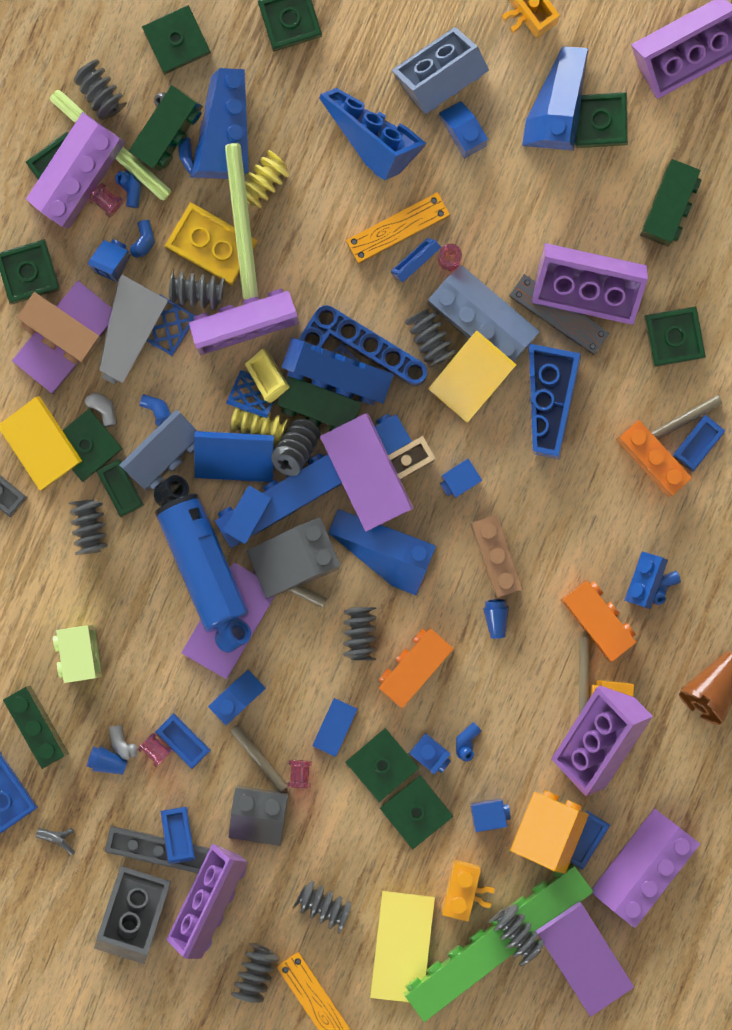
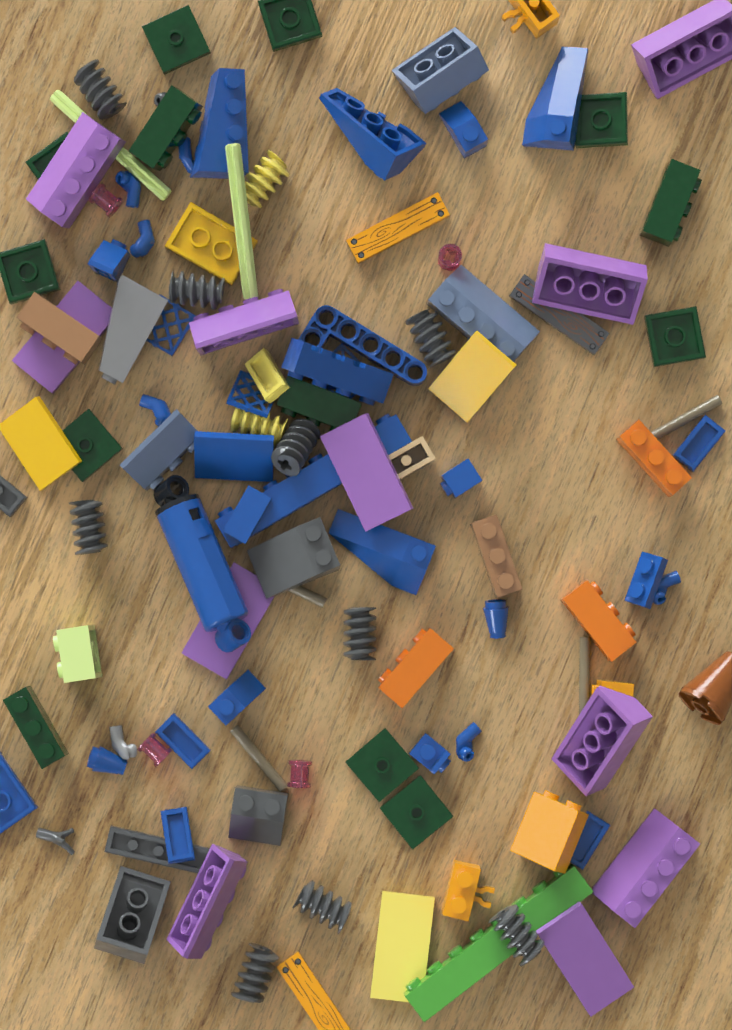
light grey arm [85,393,117,427] -> none
dark green tile [96,459,144,517] -> none
blue tile [312,698,358,757] -> none
blue tile [390,238,441,282] -> none
blue brick [470,798,511,832] -> none
blue wedge [529,344,581,460] -> none

